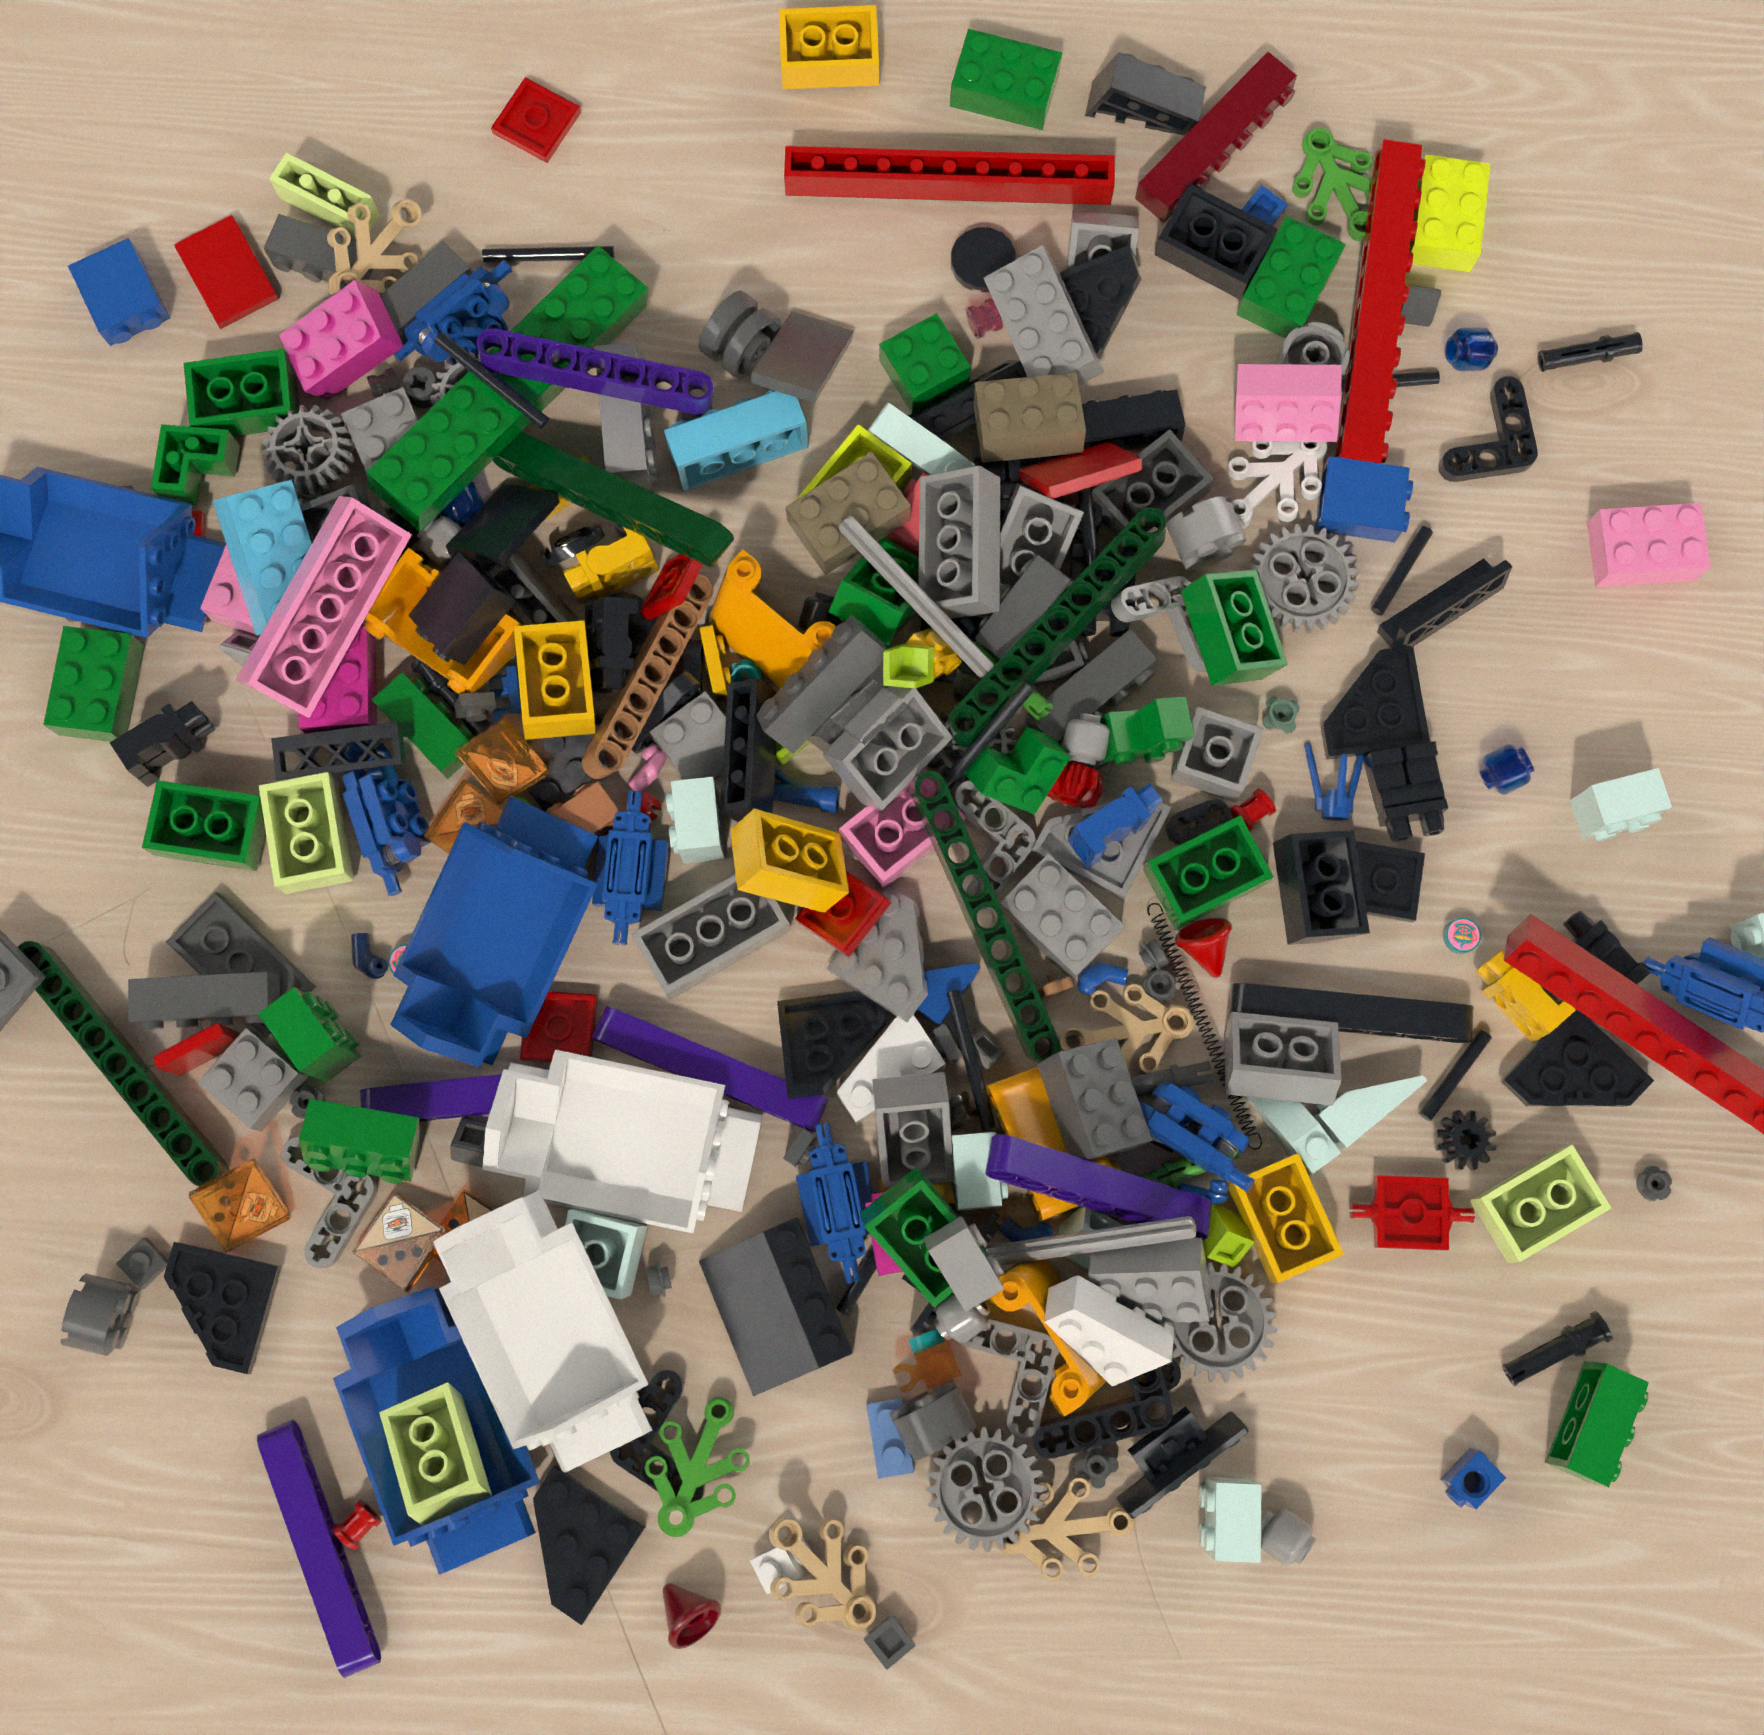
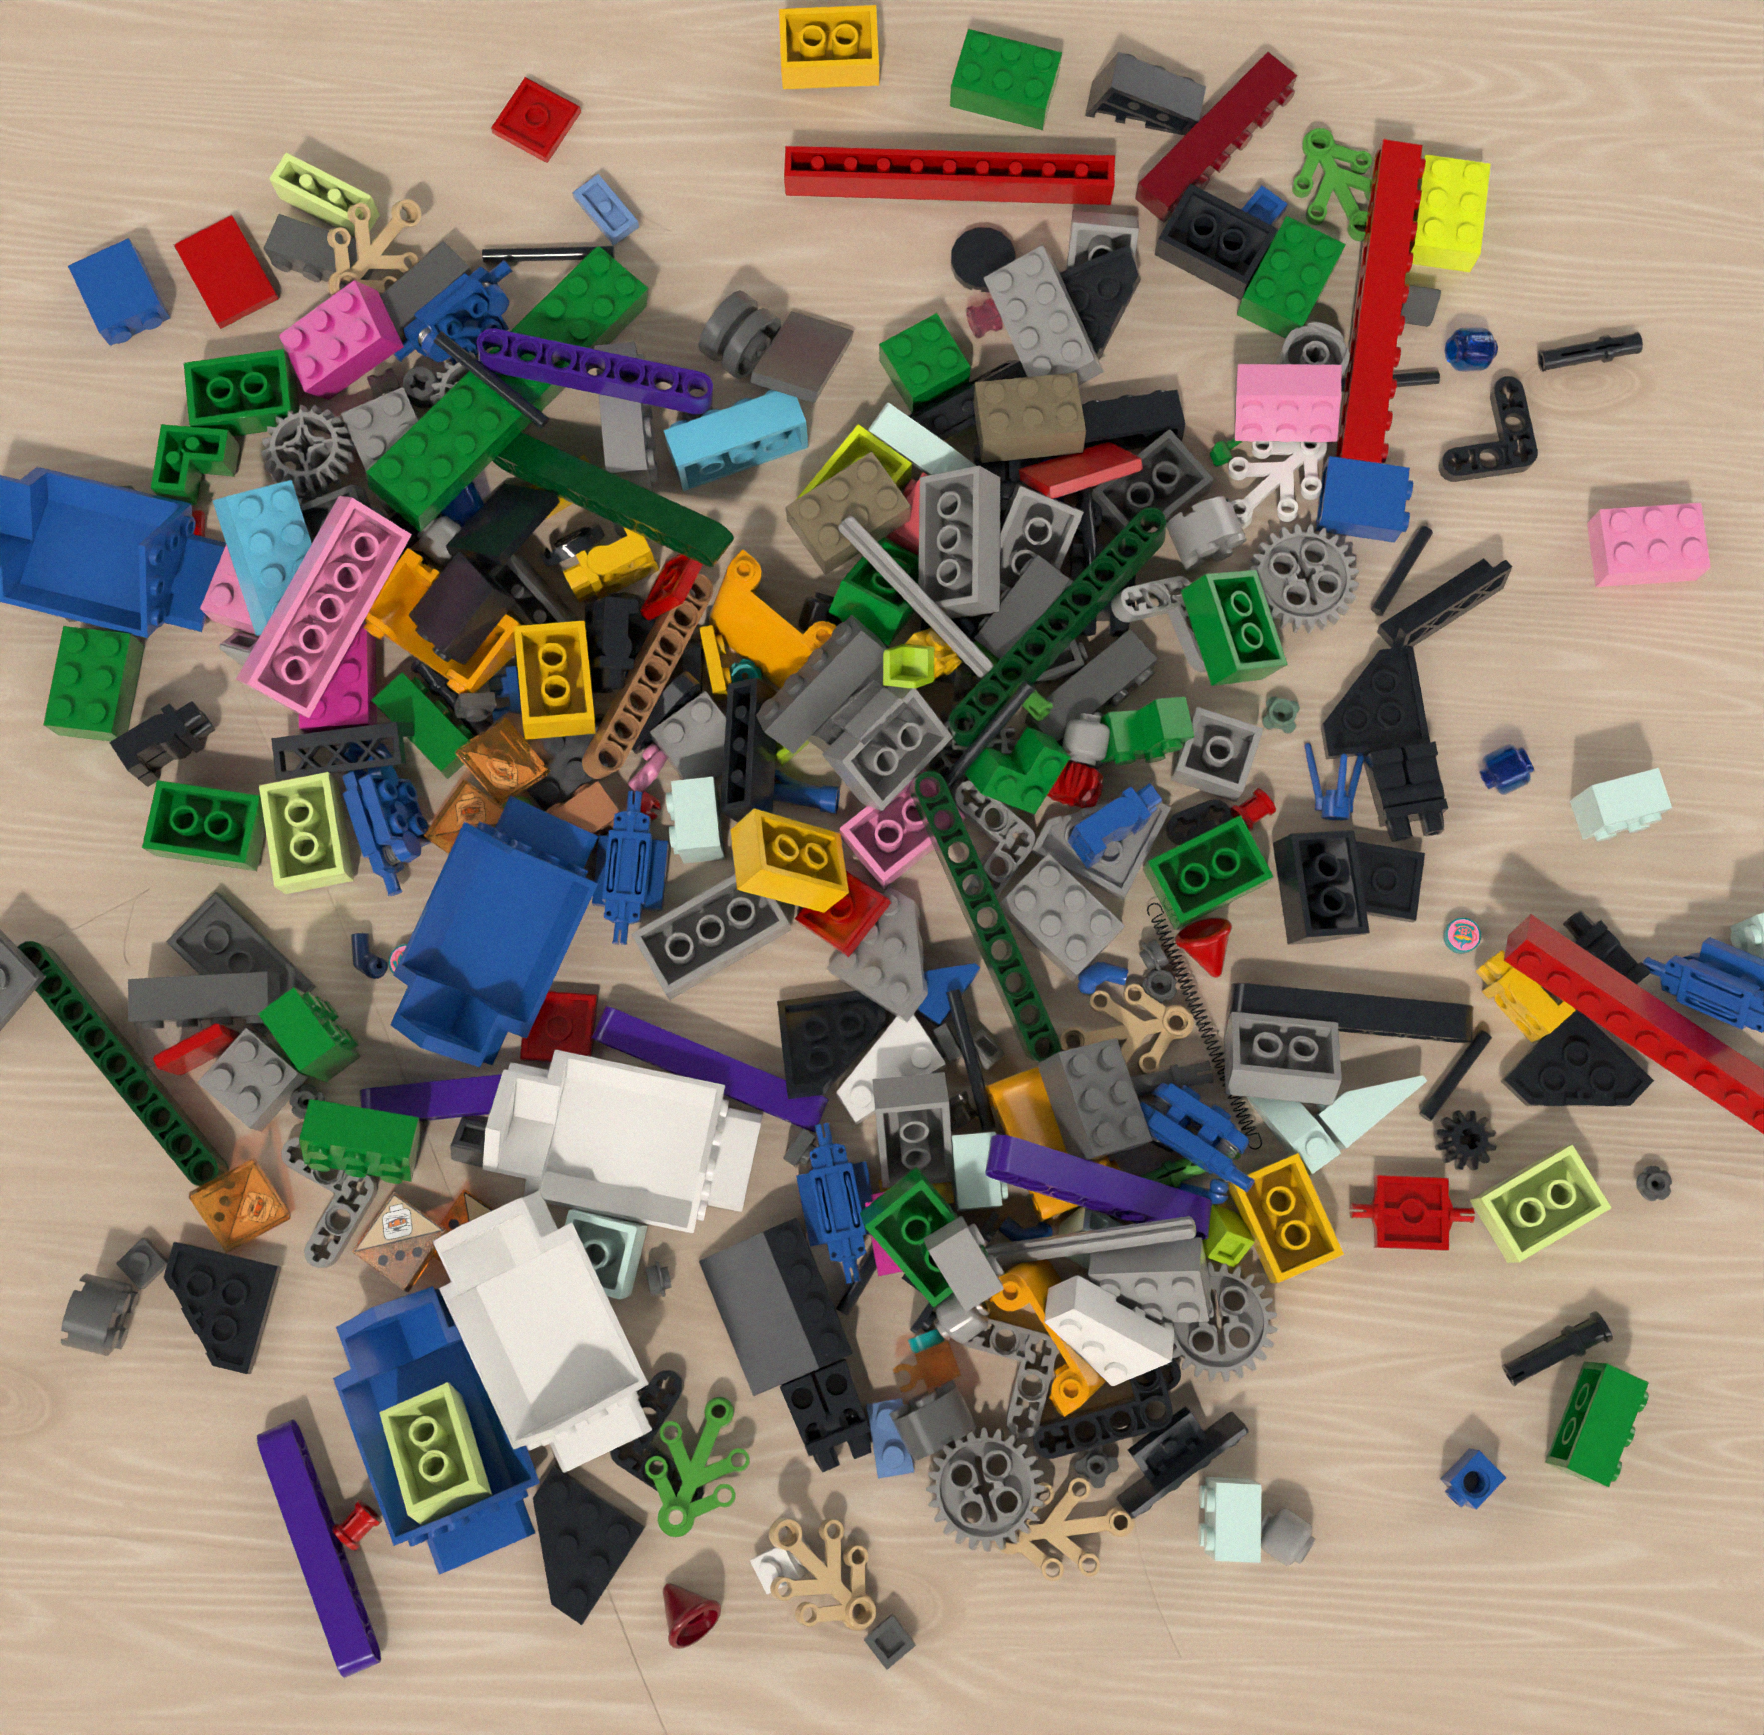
medium nougat piece [1037,973,1074,1000] -> none
none -> medium blue plate [572,174,639,246]
none -> black hips [780,1358,872,1473]
none -> green hand [1210,437,1243,467]

